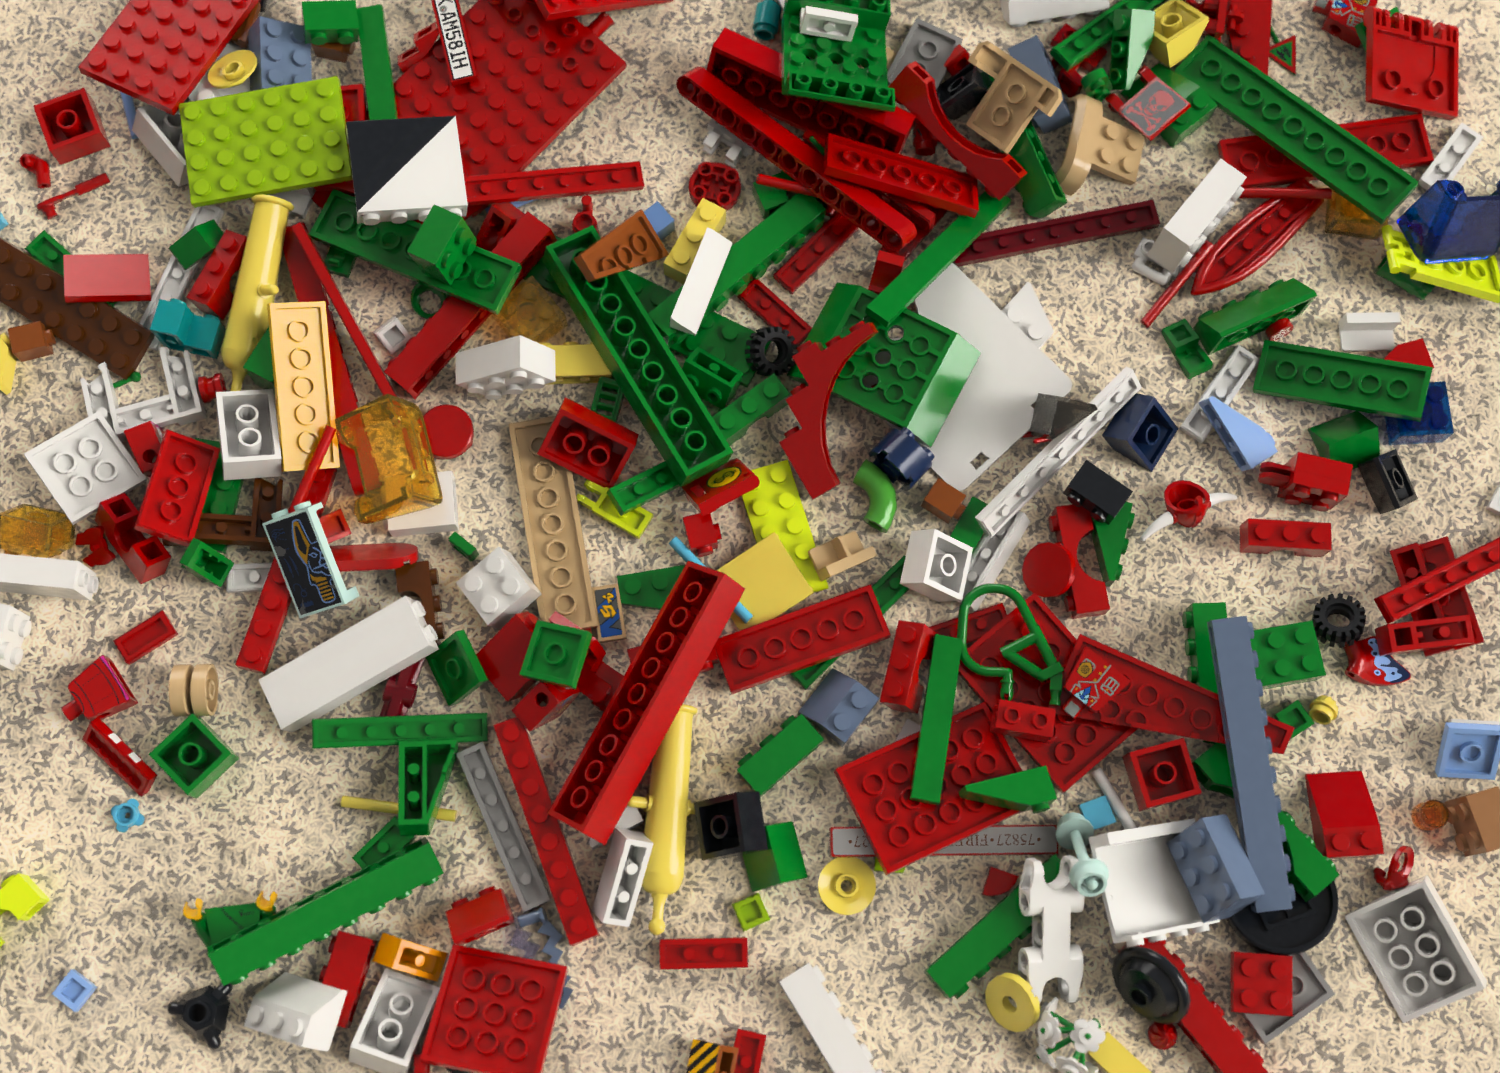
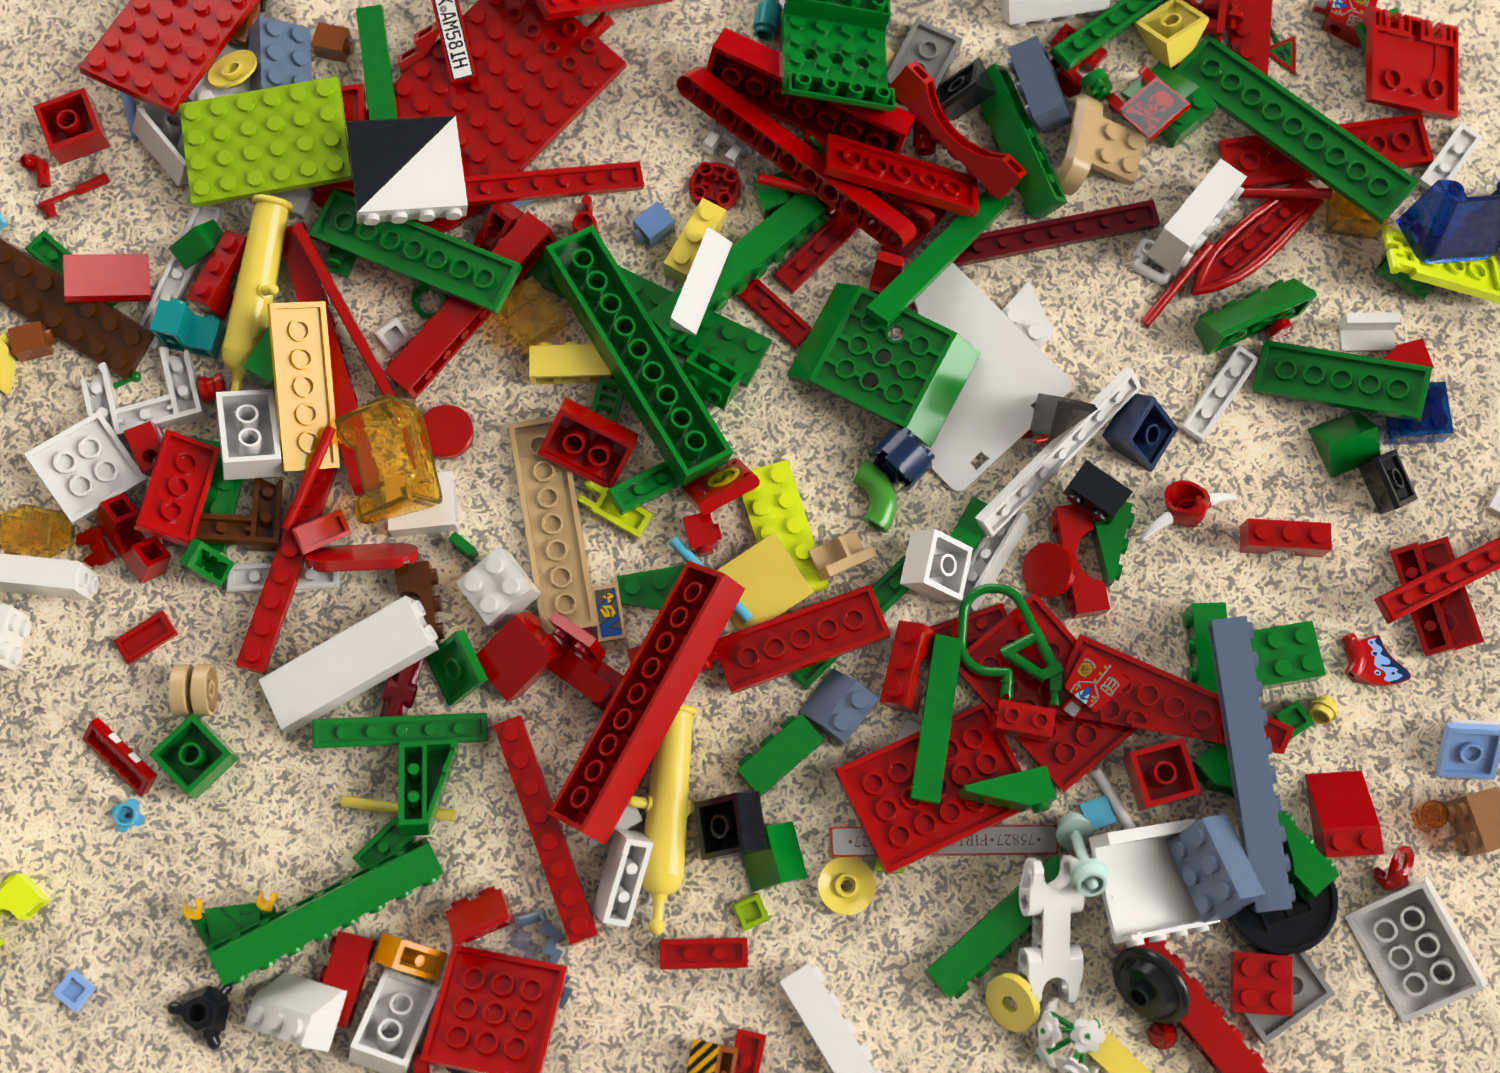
red torso [61,655,138,721] -> none
panel [262,500,359,618] -> none
green brick [302,0,359,45] -> none
green brick [407,204,477,286] -> none
white brick [456,335,556,400] -> none
light grey plate [456,742,551,913] -> none
red torso [512,681,580,732] -> none
green plate [519,620,593,689] -> none
dark orange wing [574,209,669,283] -> none
green arch [712,373,790,445] -> none
black tyre [745,327,797,376] -> none
red arch [779,321,878,500] -> none
white panel [800,6,858,42] -> none
dark orange brick [921,478,966,524] -> none
red slope [944,44,970,76] -> none
tan piece [965,41,1063,154] -> none
red tile [981,867,1018,896] -> none
green slope [1109,9,1155,90] -> none
green slope [1161,319,1213,380] -> none
light blue slope [1199,396,1278,471] -> none
red brick [1258,452,1353,512] -> none
black tyre [1312,593,1366,648] -> none
red slope [1375,615,1475,656] -> none

